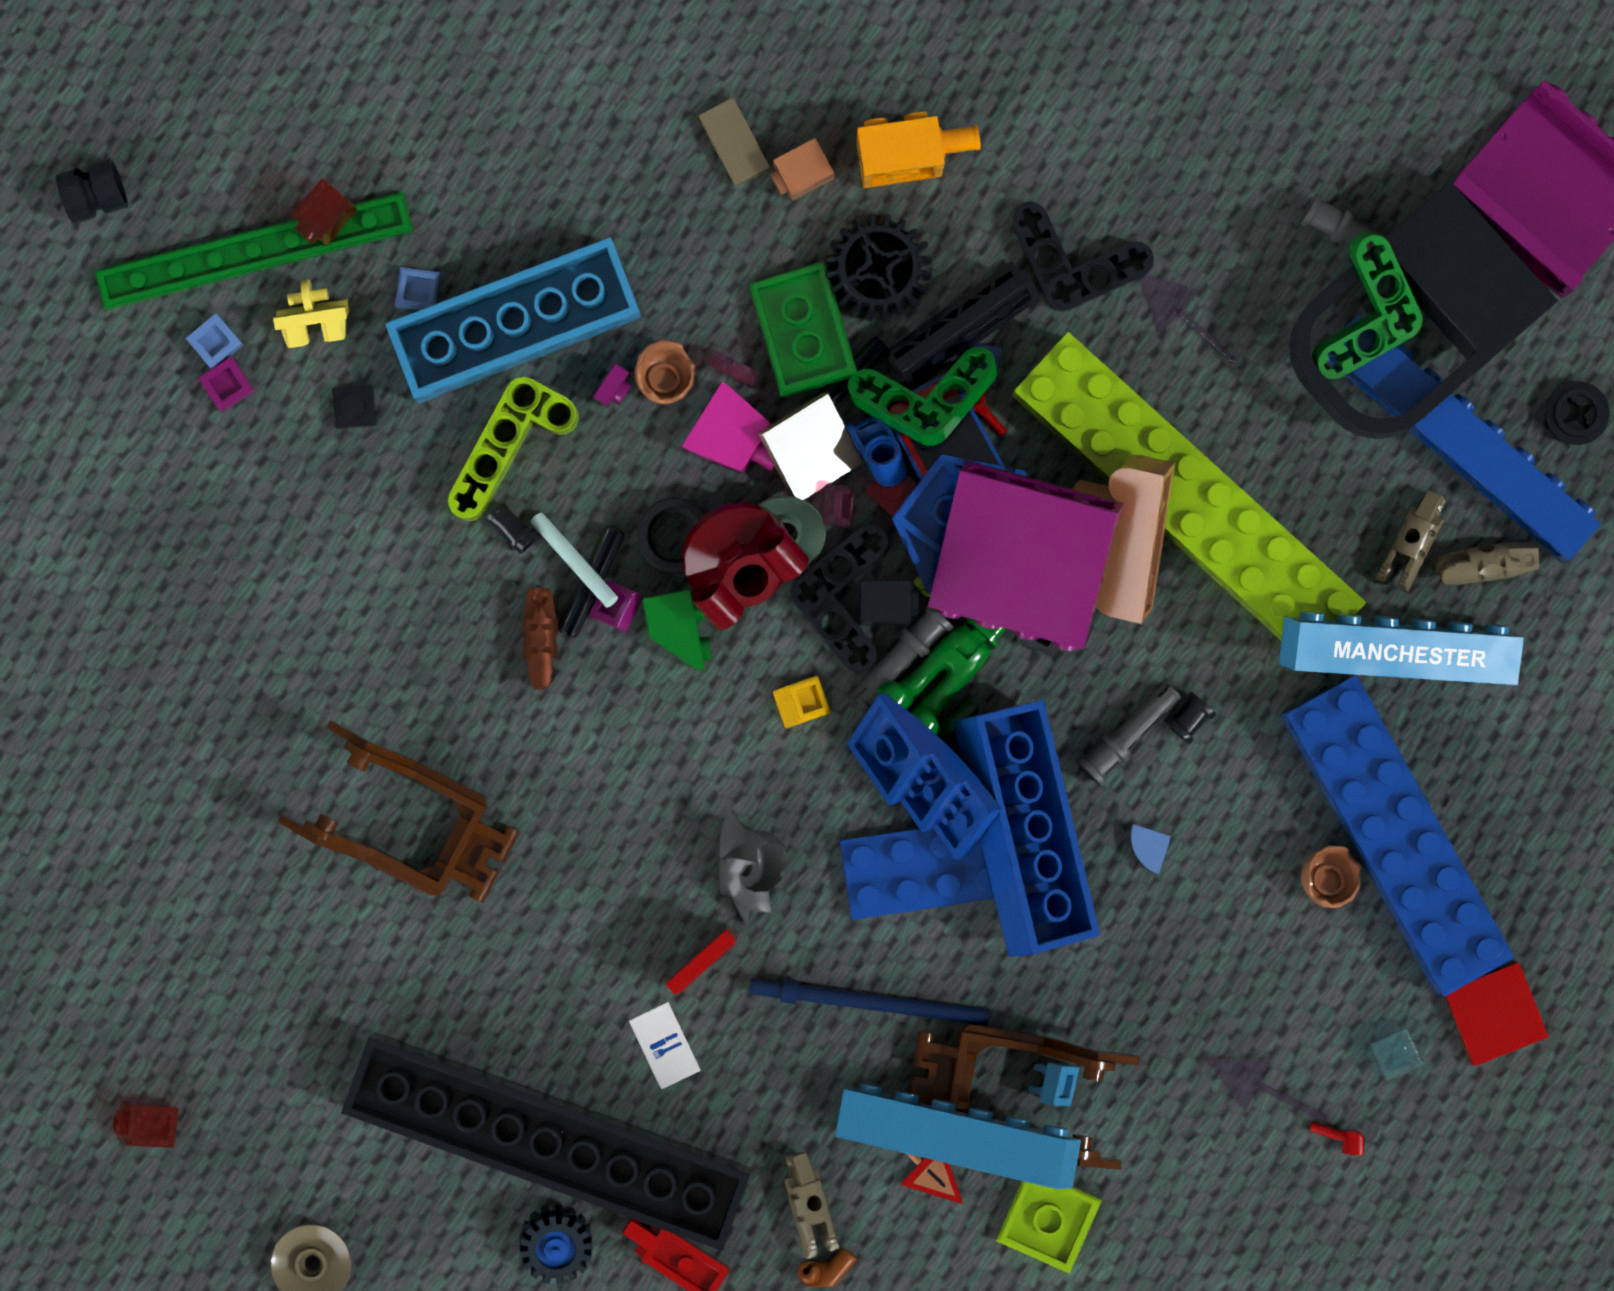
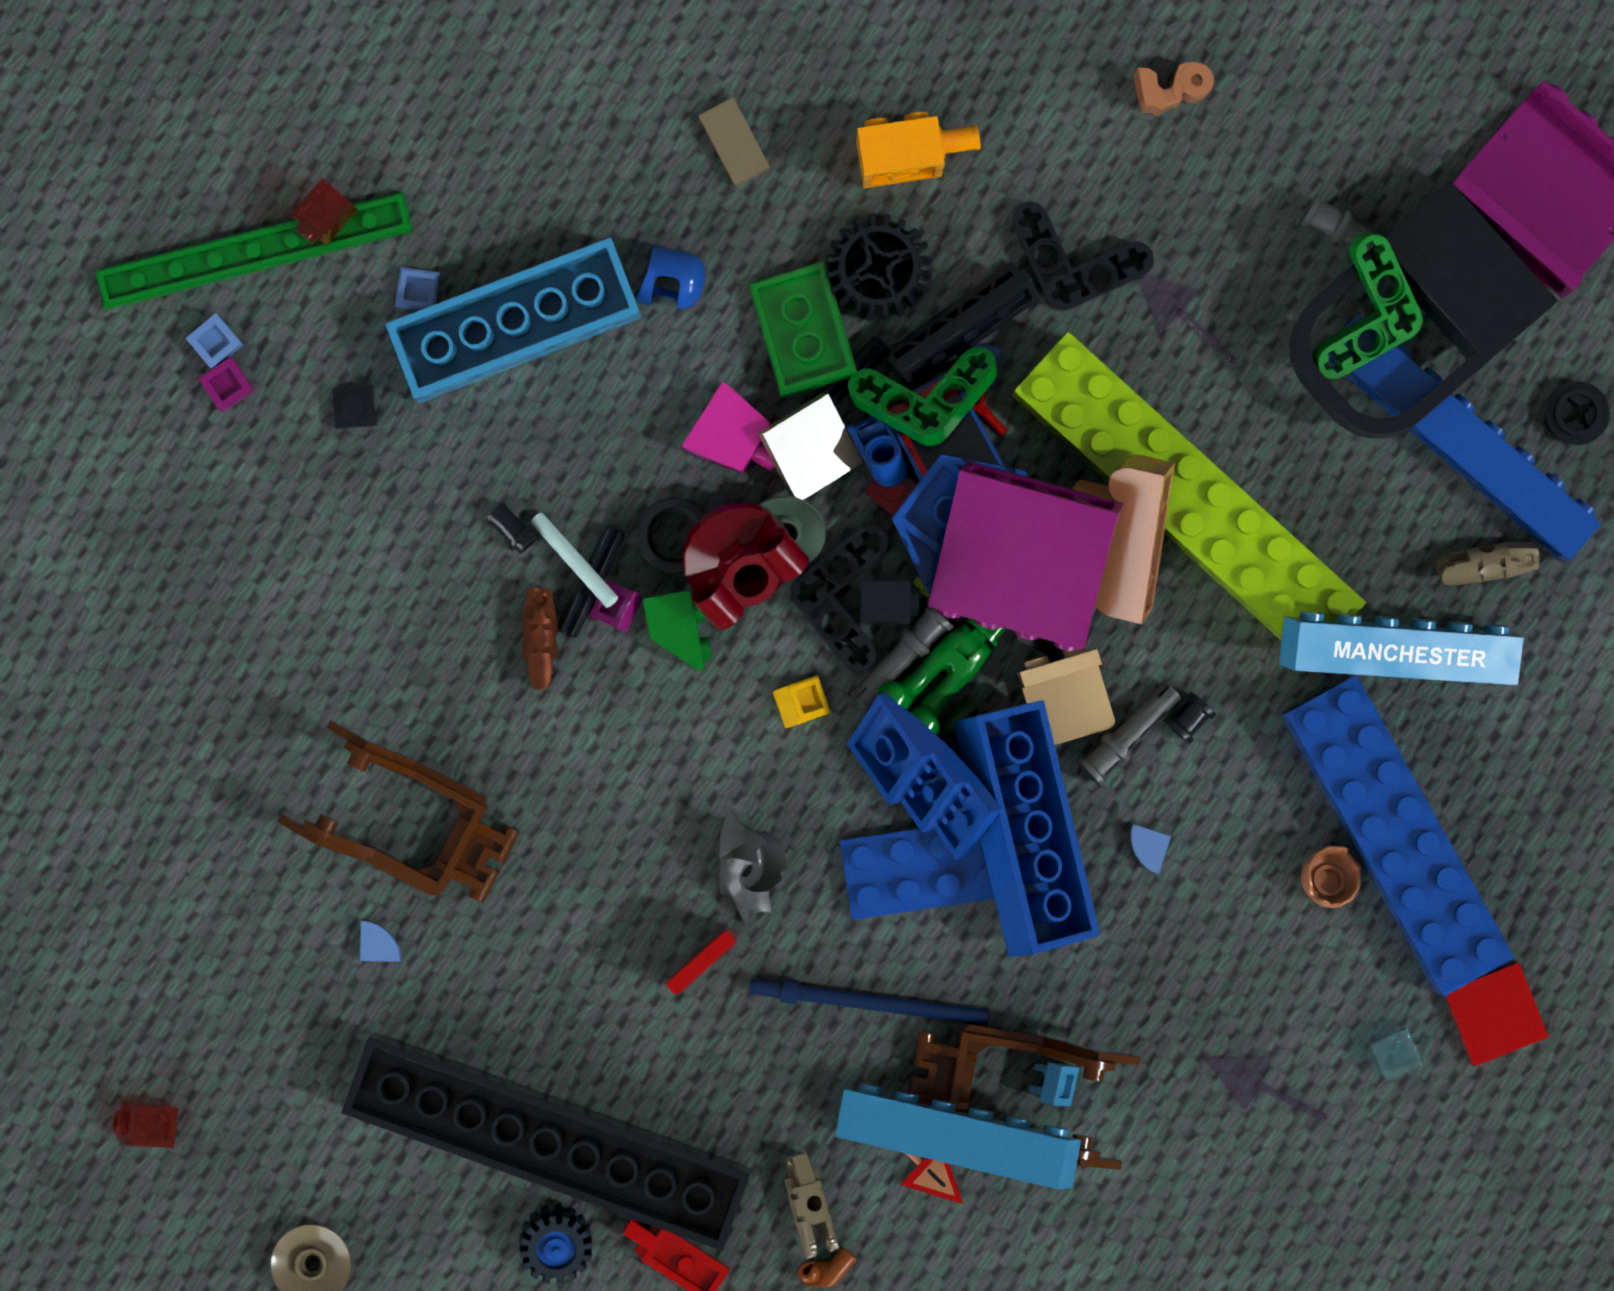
black wheel [56,158,128,224] -> none
light yellow hips [273,279,350,348] -> none
lime beam [448,377,579,521] -> none
magenta plate [593,363,632,409] -> none
white sticker [629,1002,701,1089] -> none
nougat hair [634,339,695,405] -> none
clear pink tile [709,350,761,386] -> none
nougat brick [770,138,834,201] -> none
clear pink tile [823,484,854,528] -> none
lime tile [996,1181,1102,1274] -> none
red hand [1310,1122,1365,1156] -> none
dark tan hinge [1375,490,1445,593] -> none
none -> medium blue tile [360,920,402,962]
none -> blue helmet [637,245,706,309]
none -> tan bracket [1017,646,1115,745]
none -> nougat leg [1133,62,1214,116]

